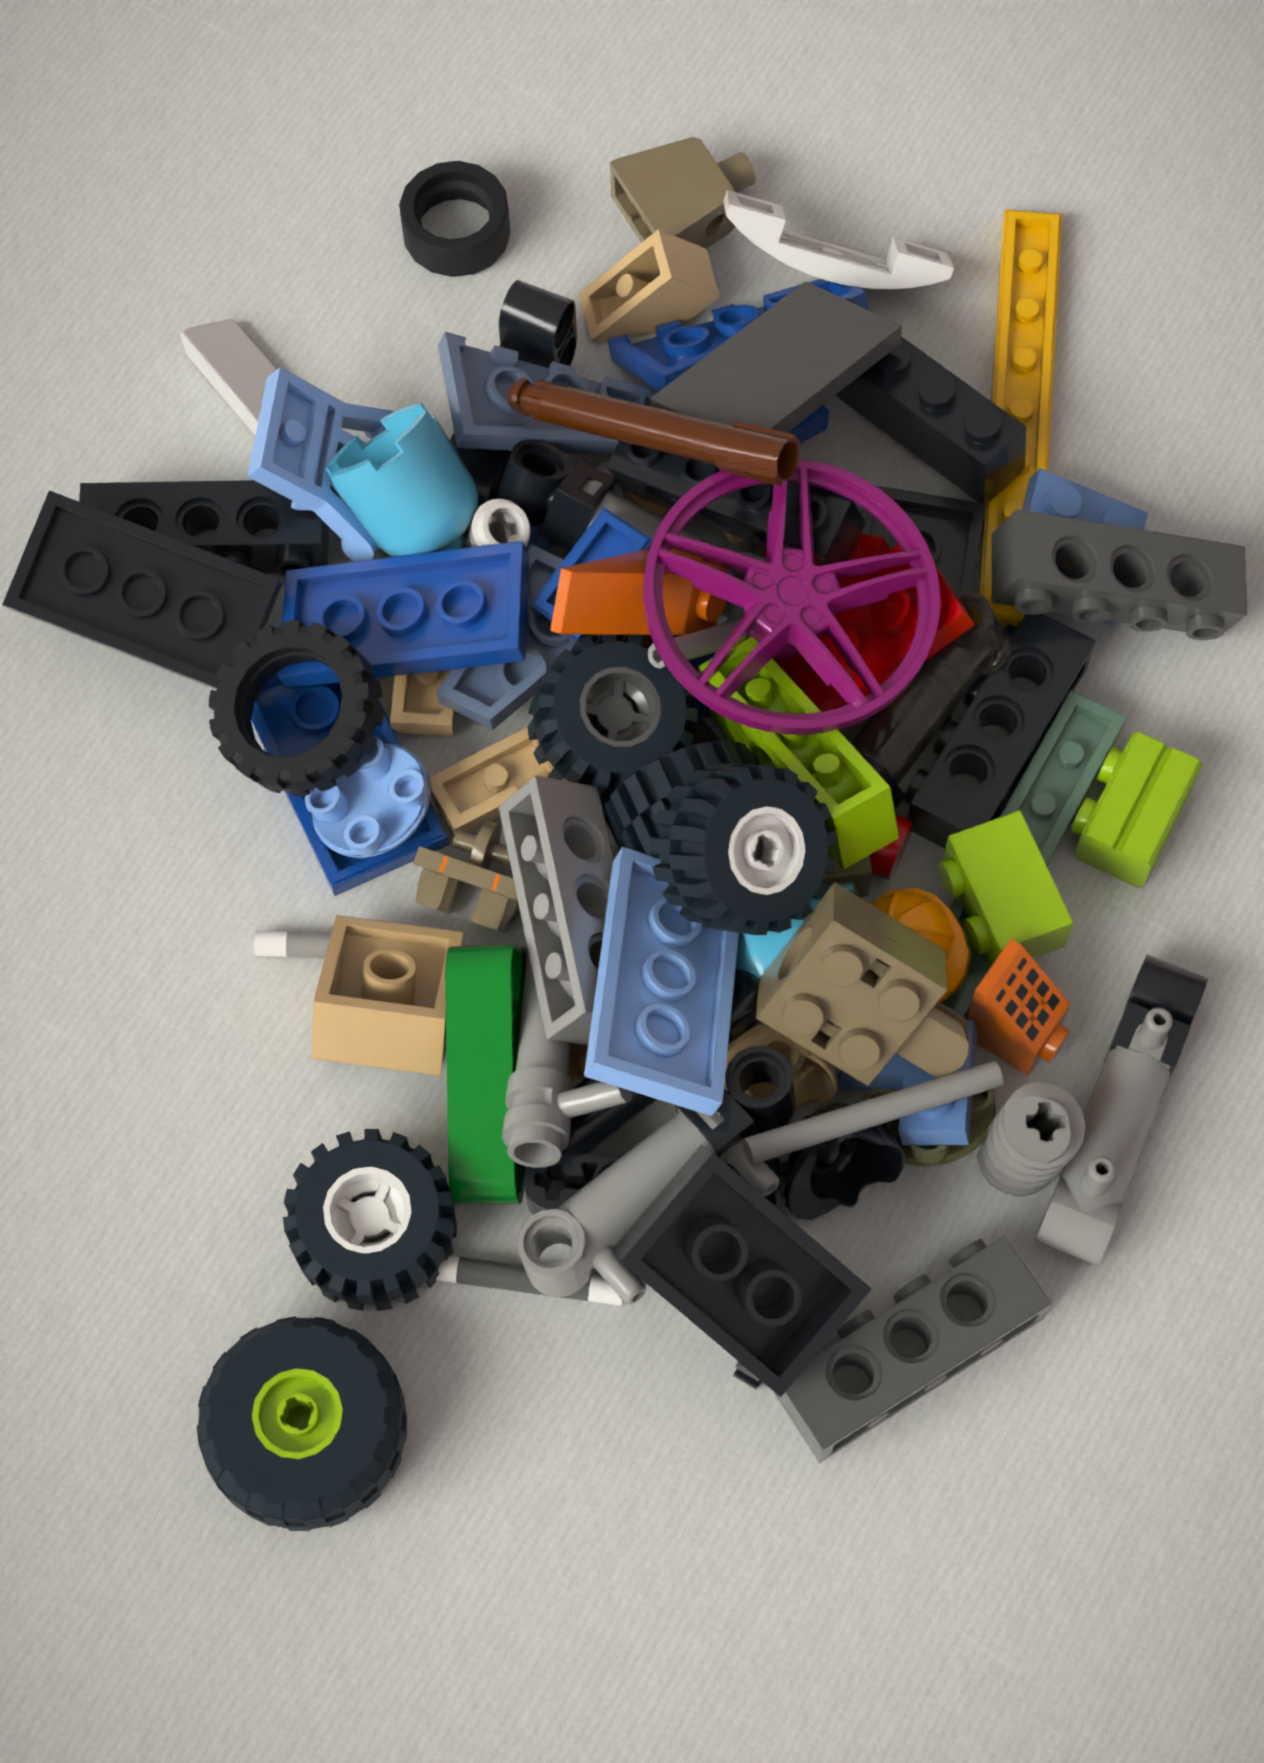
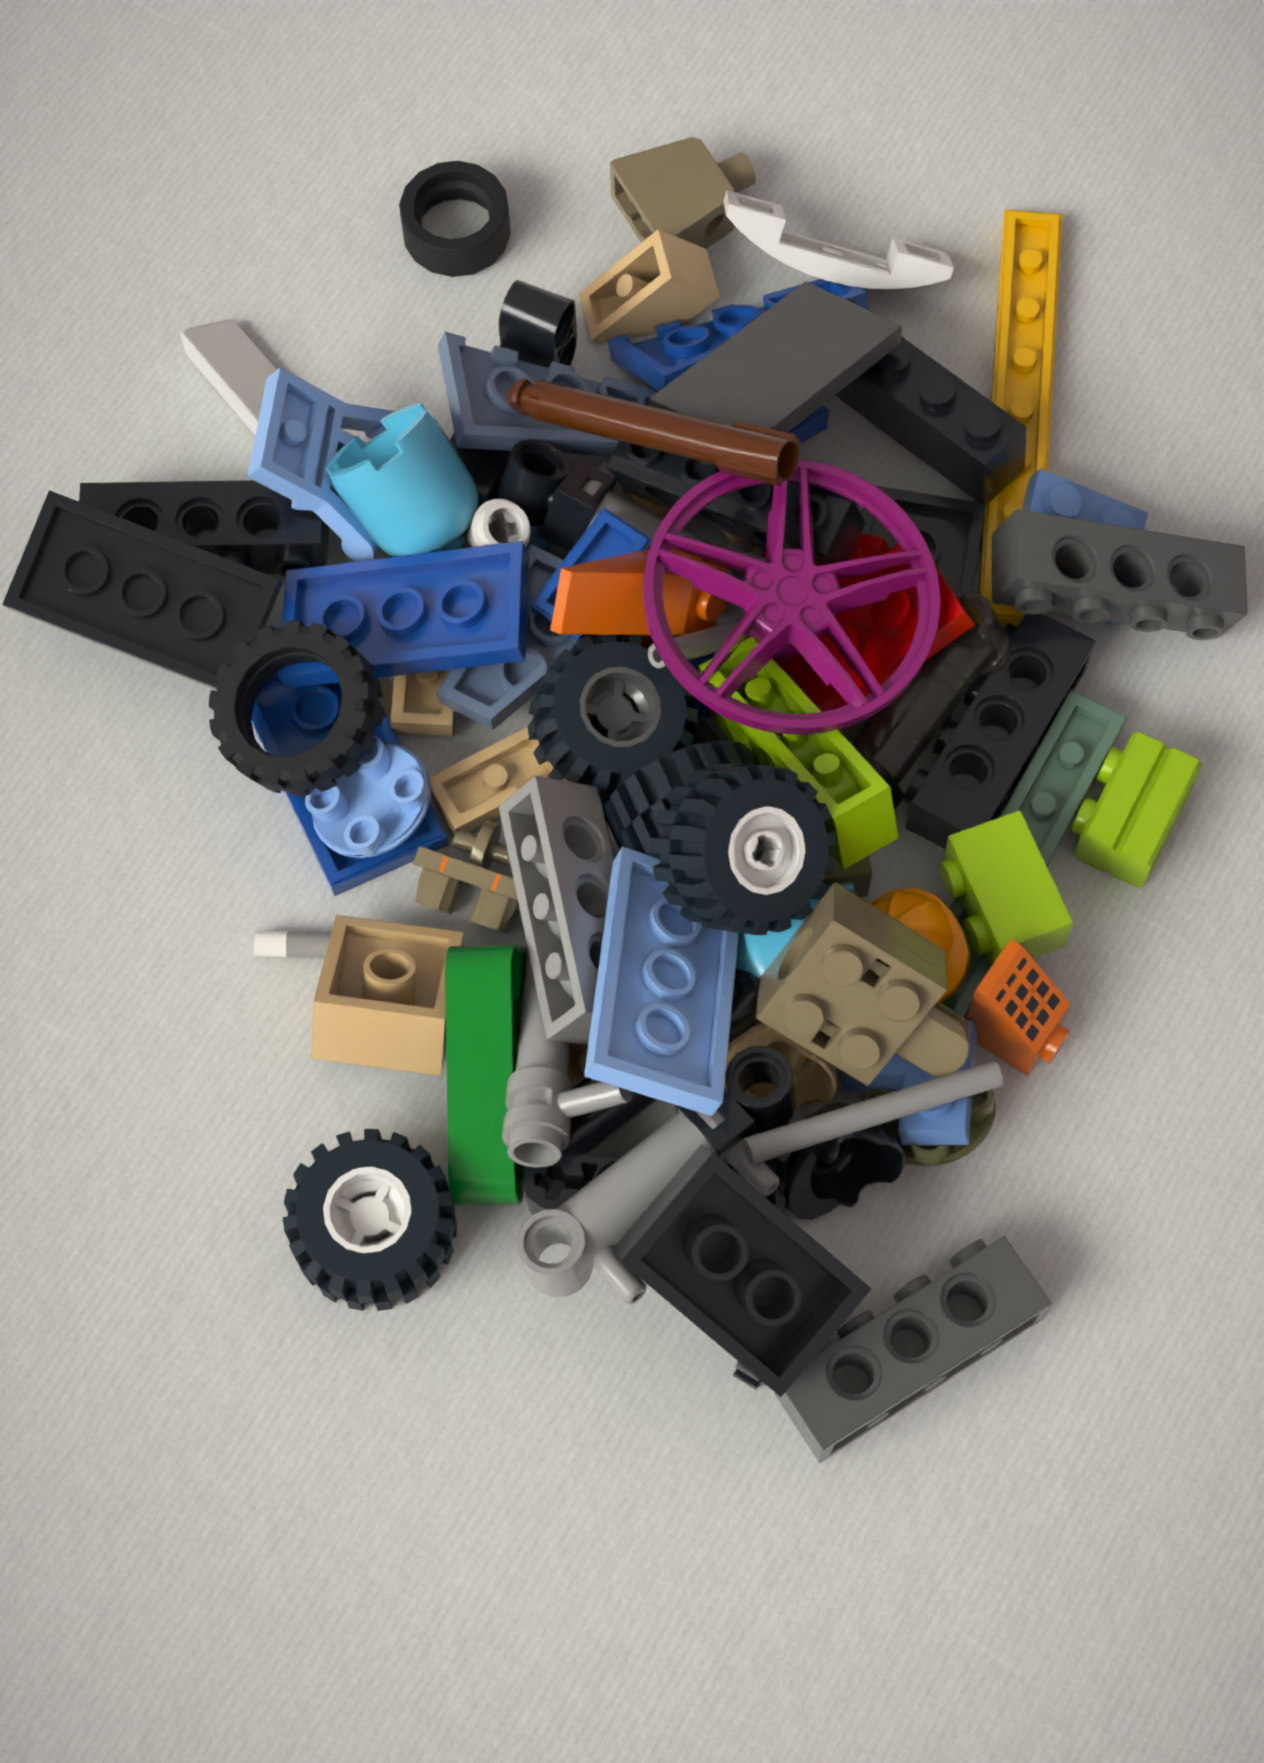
black wheel [196,1316,407,1531] -> none
dark grey bar [436,1255,623,1306] -> none
red tile [869,814,914,880] -> none
light grey piece [977,1081,1086,1197] -> none
light grey piece [1035,954,1208,1267] -> none

